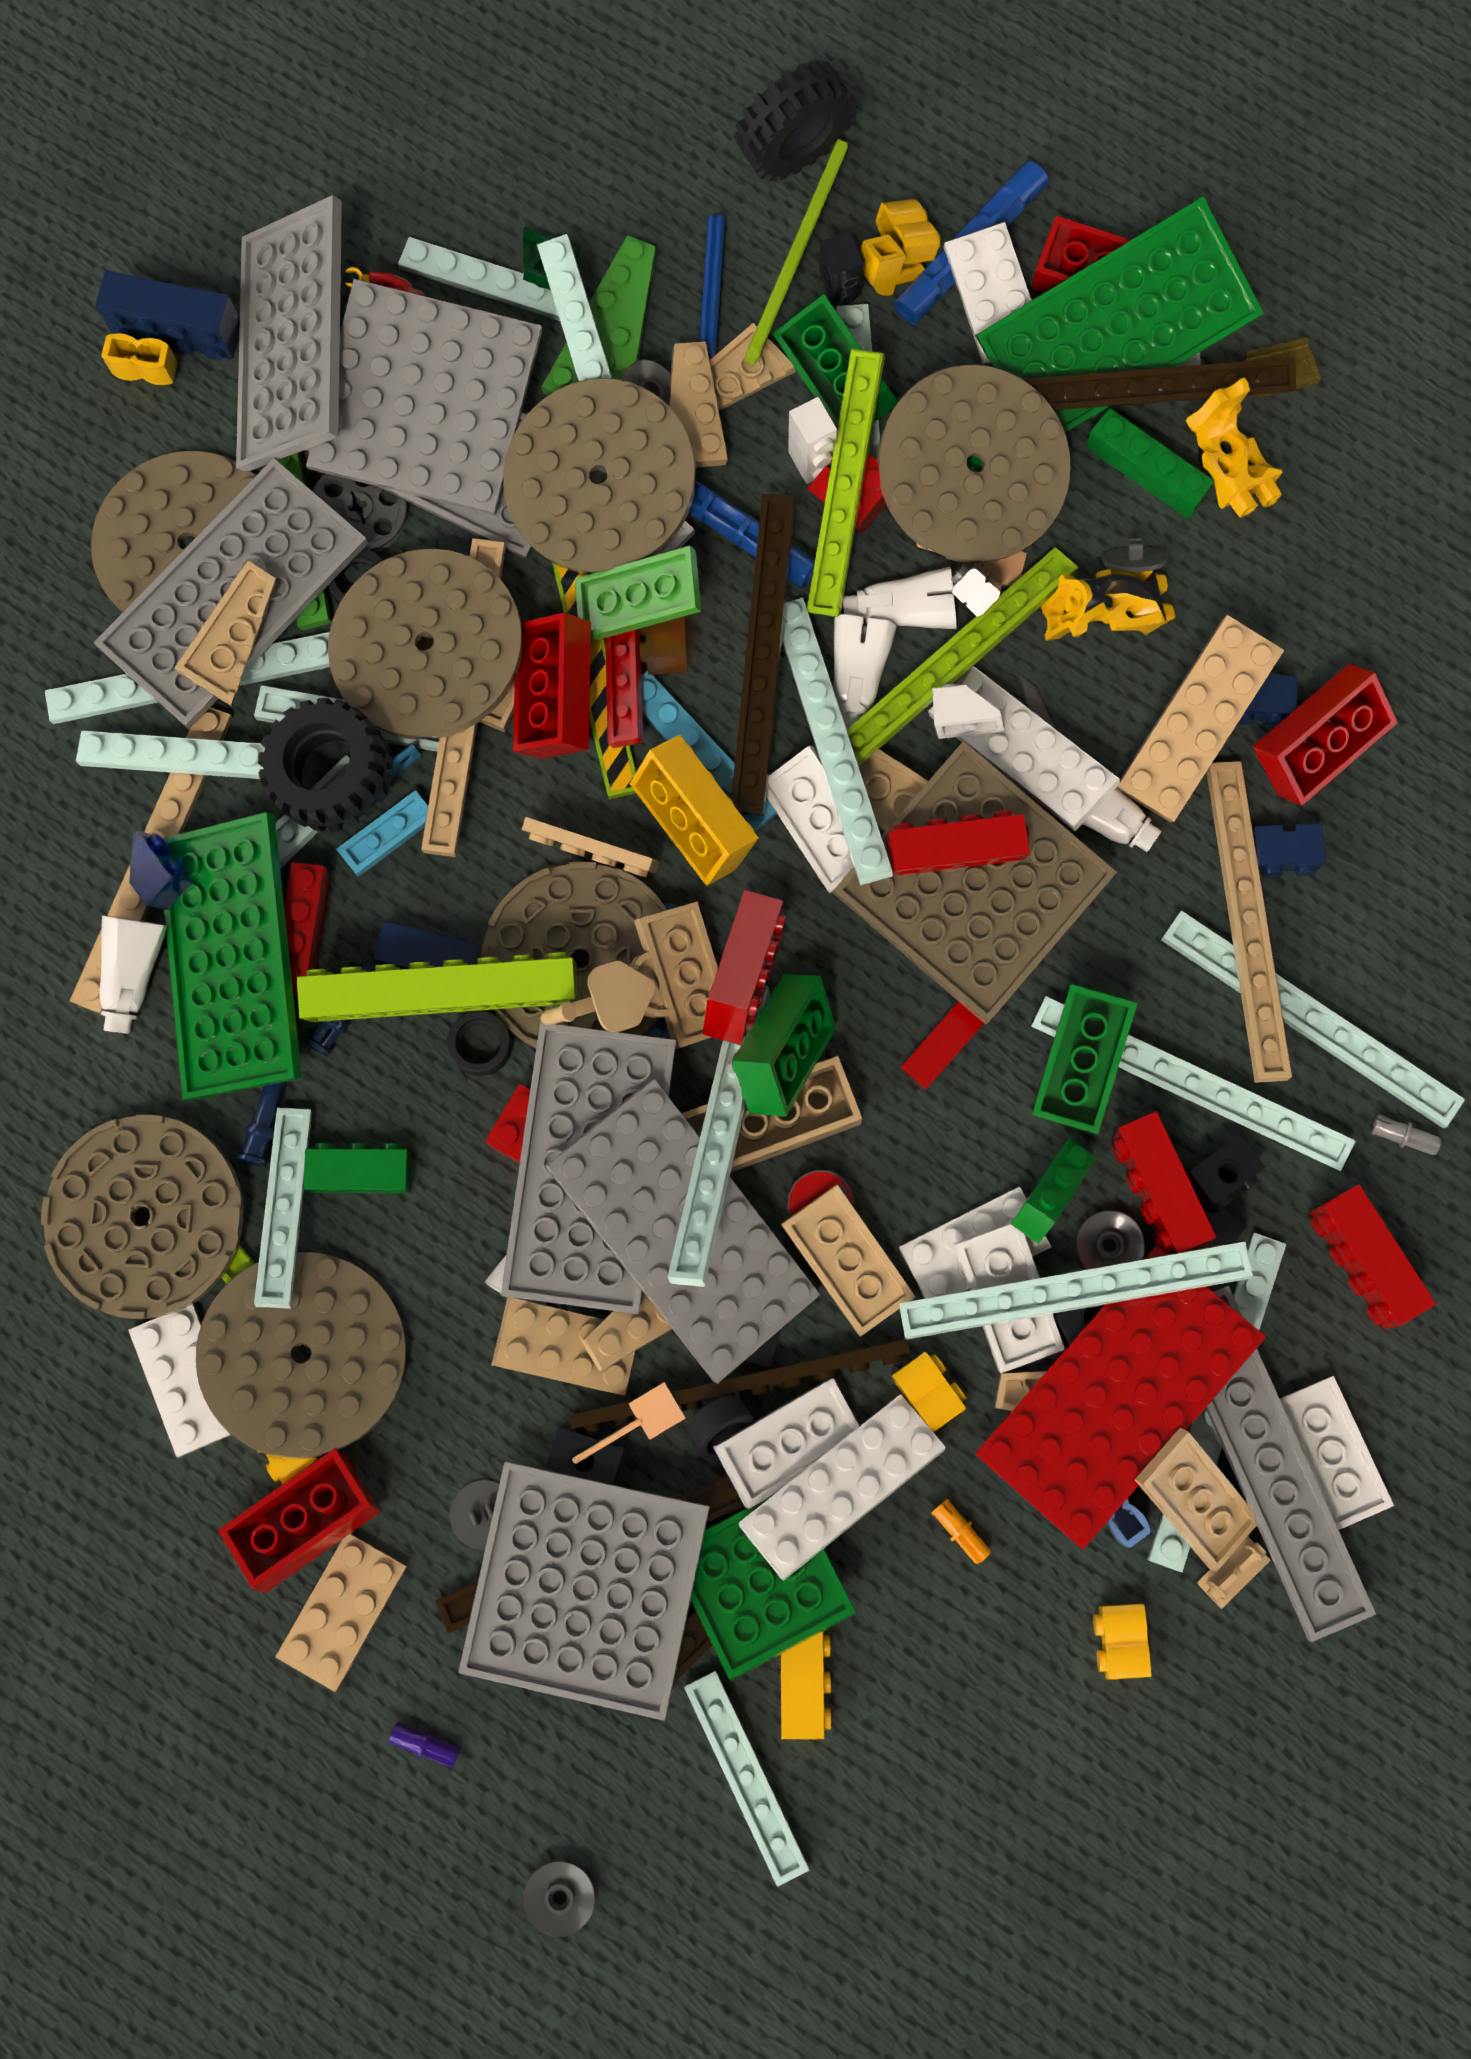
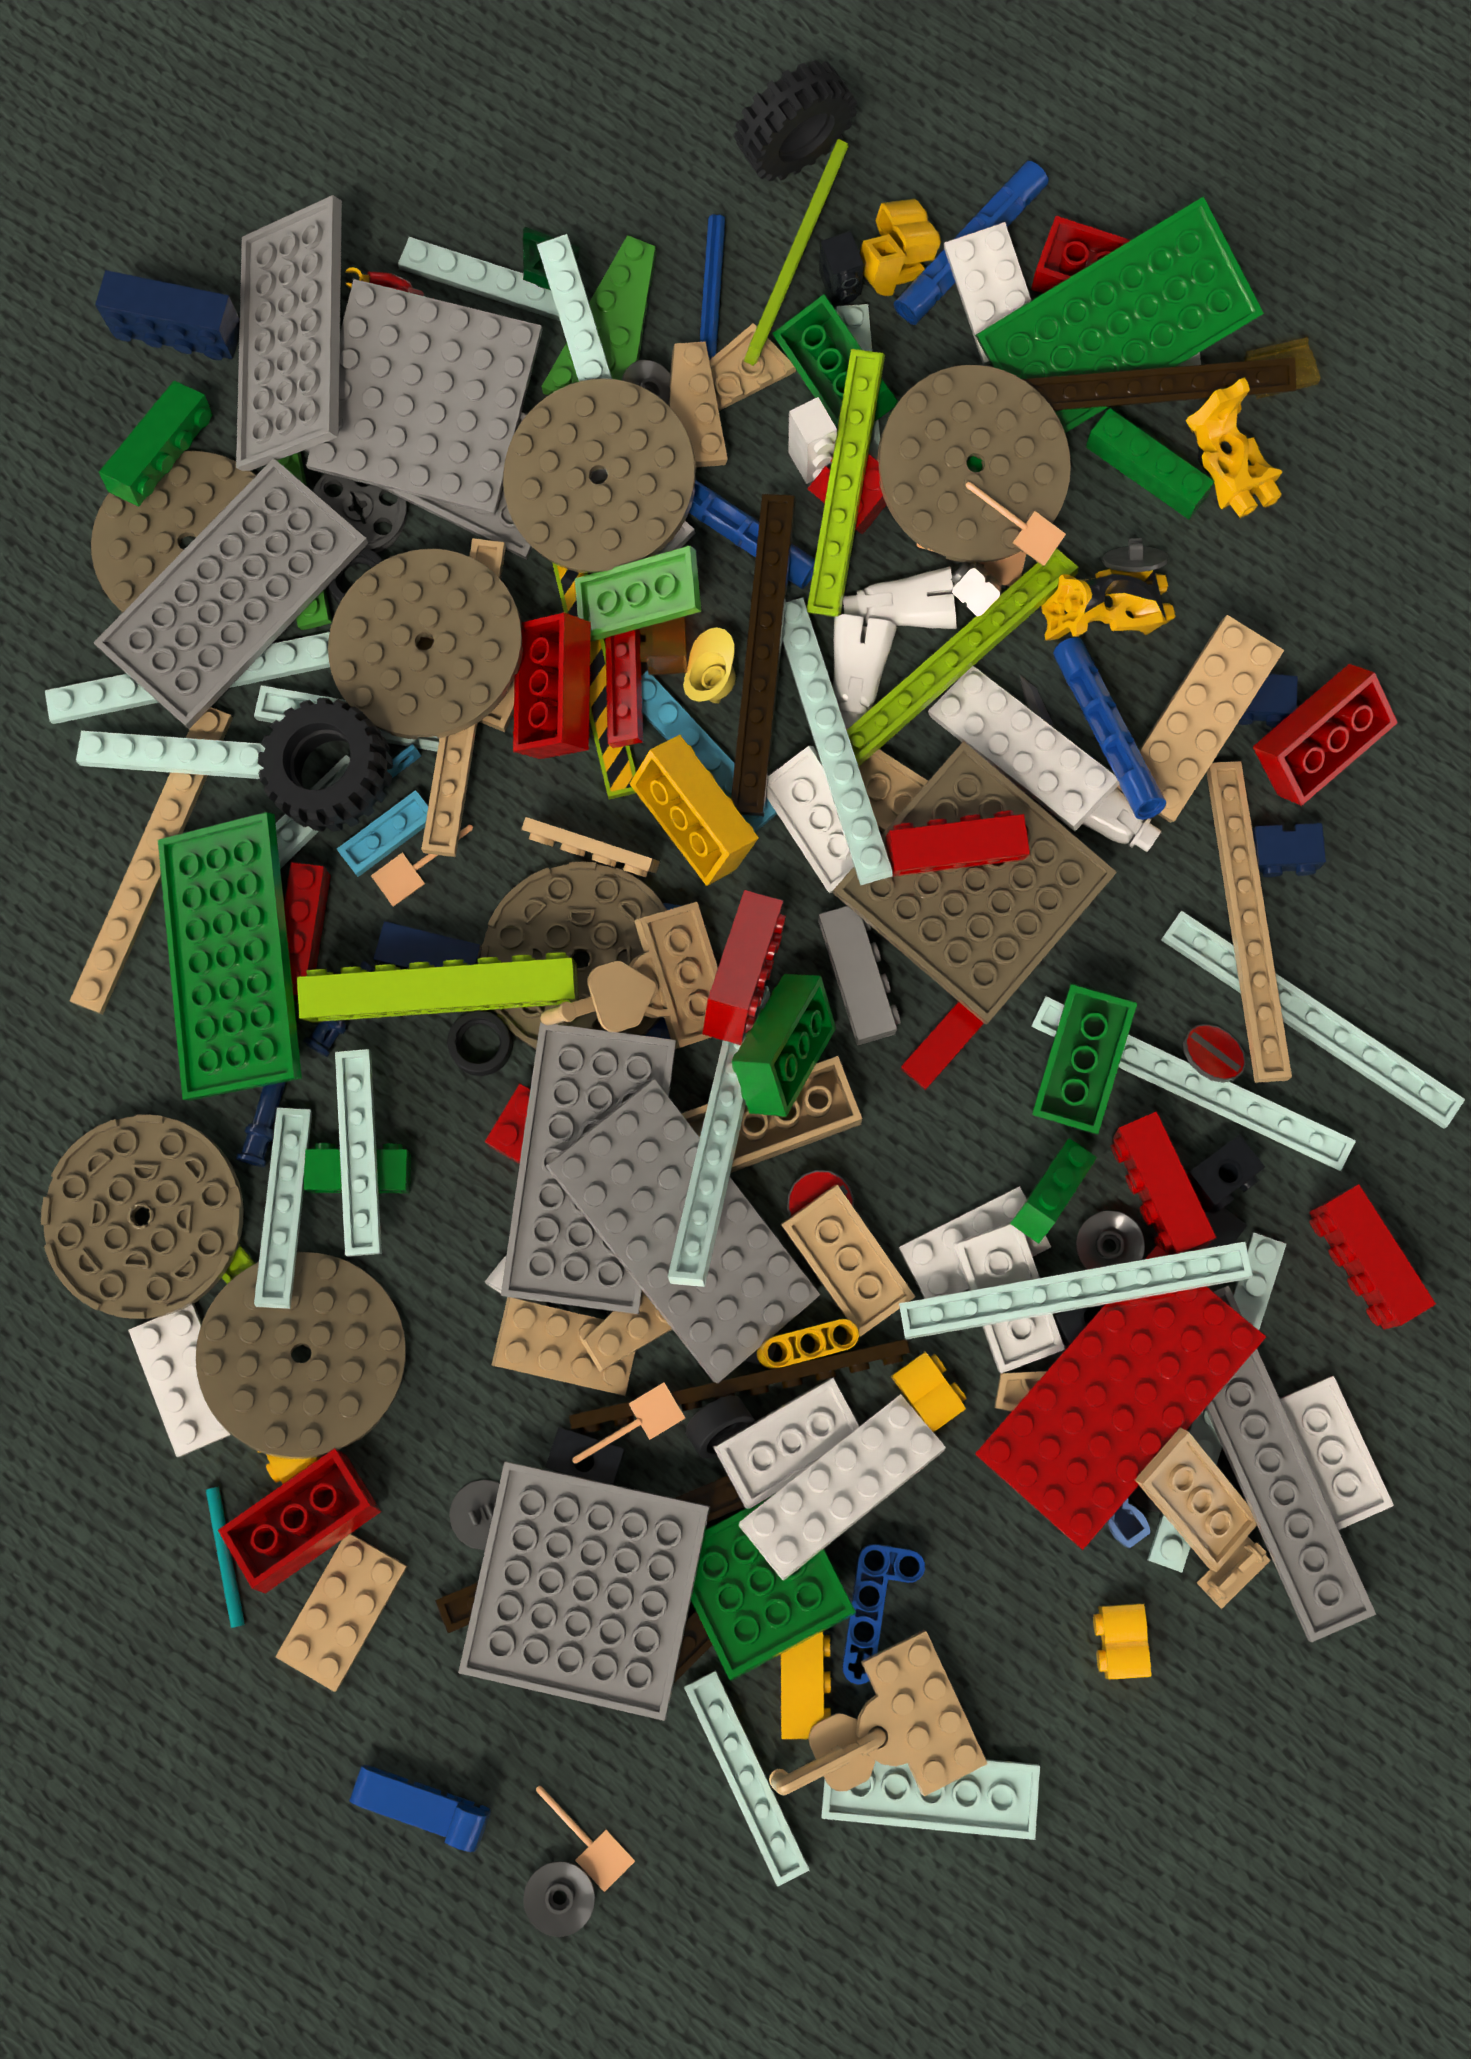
white piece [99,915,167,1034] -> none
yellow brick [102,333,178,385] -> none
clear blue slope [129,831,192,910] -> none
tan wing [175,560,276,706] -> none
dark purple axle [388,1722,460,1767] -> none
light orange axle [931,1498,991,1564] -> none
white slope [932,684,1004,739] -> none
light grey axle [1370,1114,1441,1155] -> none
none -> green brick [99,381,213,507]
none -> teal bar [206,1487,245,1628]
none -> light aqua plate [335,1049,382,1257]
none -> blue beam [349,1765,491,1852]
none -> light nougat piece [371,825,473,906]
none -> light nougat piece [536,1786,635,1892]
none -> light yellow piece [683,627,736,704]
none -> yellow beam [757,1319,859,1369]
none -> tan plate [769,1630,988,1796]
none -> light grey brick [818,906,901,1046]
none -> light aqua plate [821,1759,1040,1840]
none -> blue beam [842,1544,925,1685]
none -> light nougat piece [966,482,1066,566]
none -> blue piece [1053,637,1166,820]
none -> red piece [1183,1024,1246,1083]

